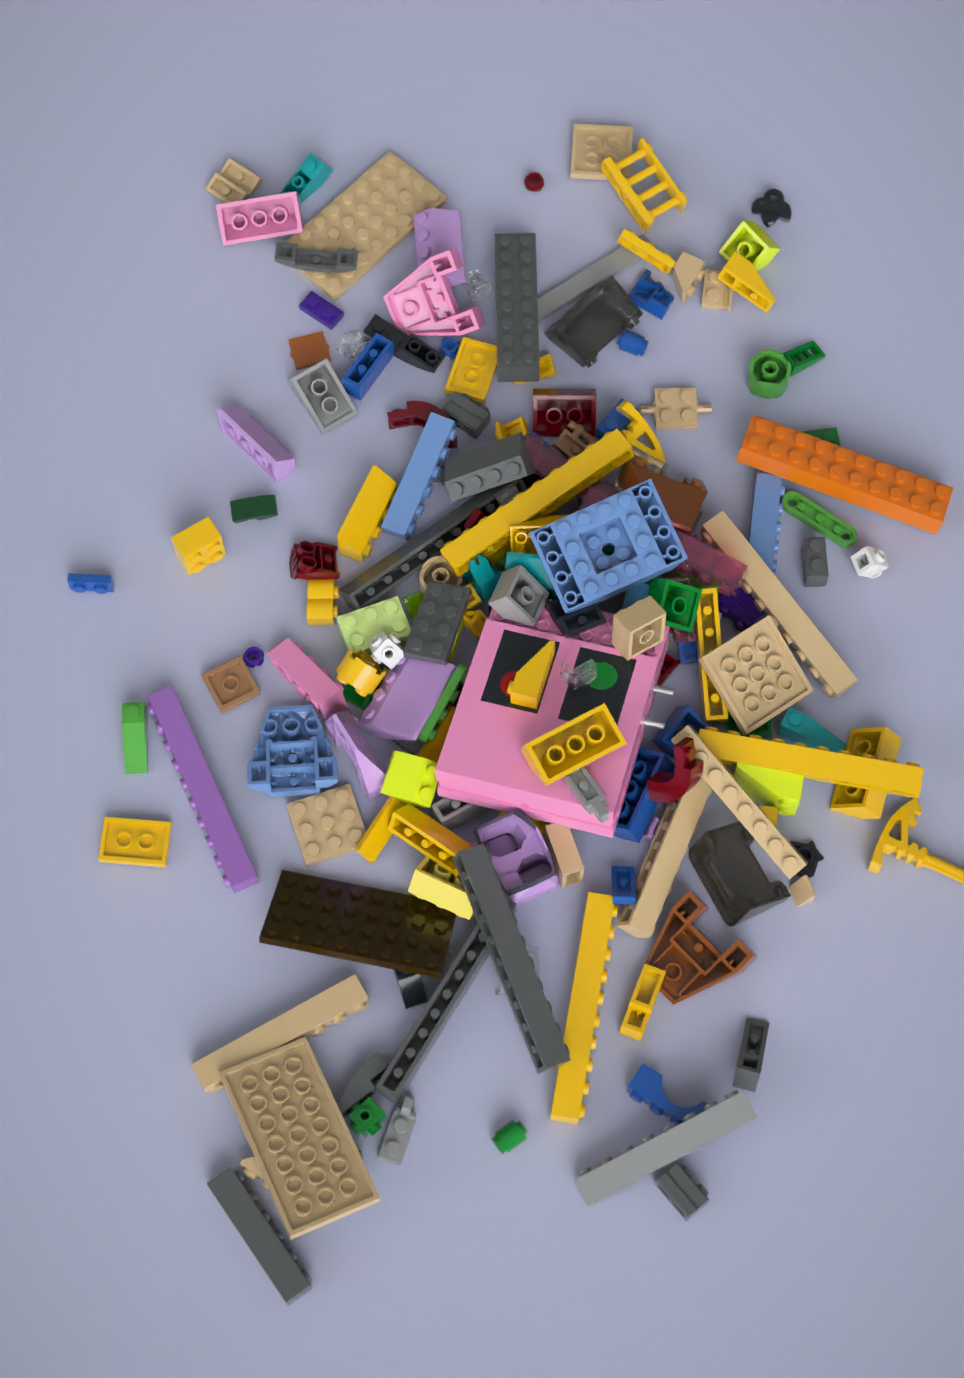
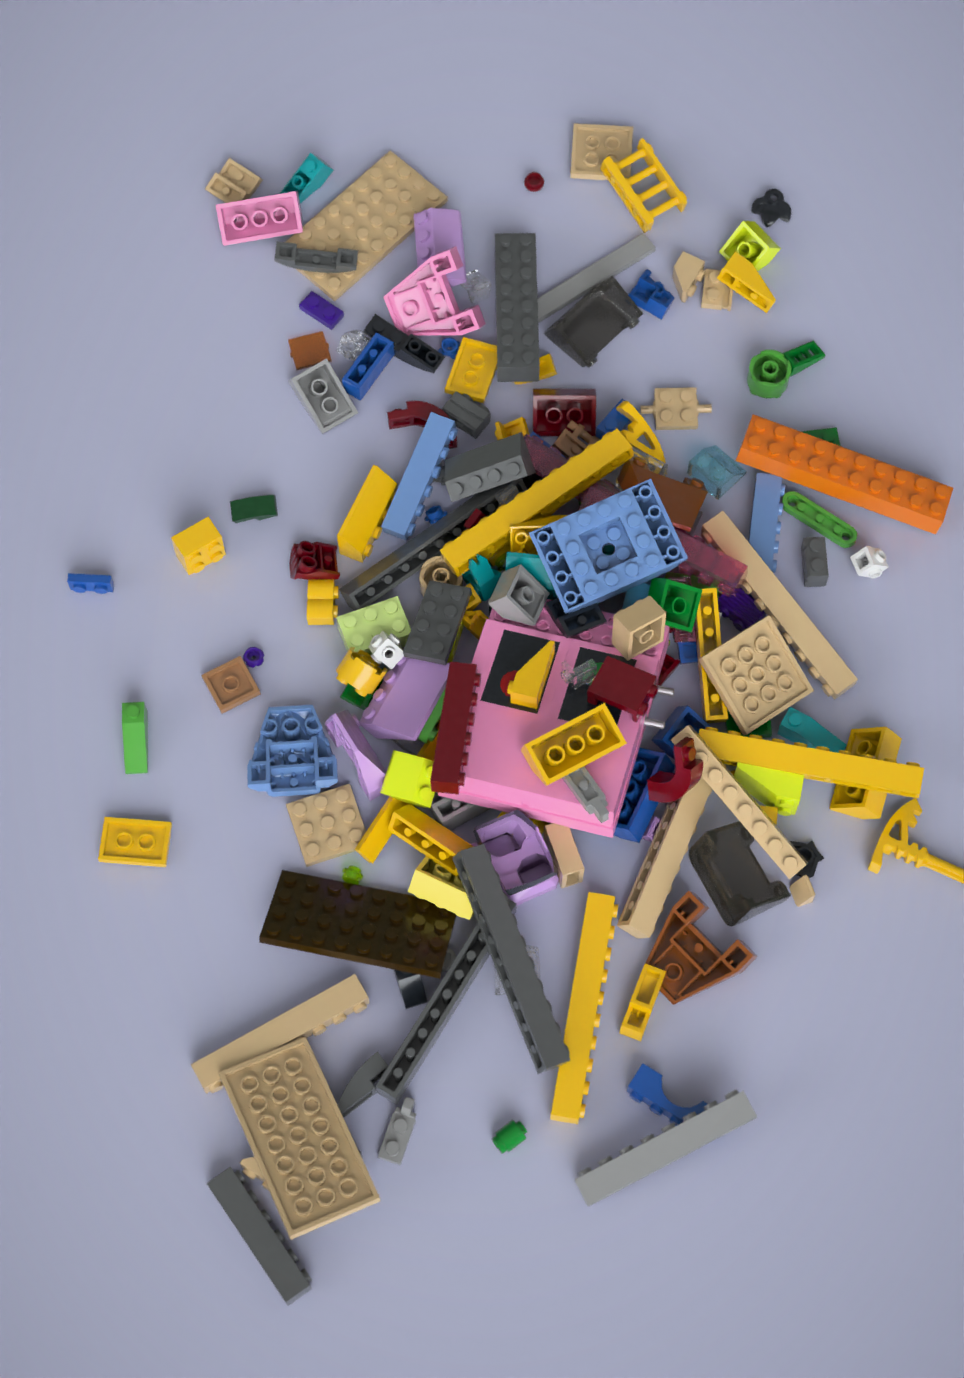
medium lavender brick [146,685,259,893] -> none
lavender slope [217,405,296,484] -> none
bright pink wedge [267,638,350,722] -> none
green brick [349,1097,386,1138] -> none
clear neon green slope [402,591,424,619] -> none
blue plate [611,866,636,904] -> none
yellow plate [616,229,676,275] -> none
blue brick [617,330,649,356] -> none
dark grey brick [655,1163,709,1221] -> none
dark grey slope [732,1018,769,1092] -> none
none -> clear neon green plate [342,866,364,885]
none -> blue plate [424,505,448,524]
none -> dark red brick [430,662,481,795]
none -> dark red panel [587,656,659,722]
none -> clear light blue slope [687,445,747,500]

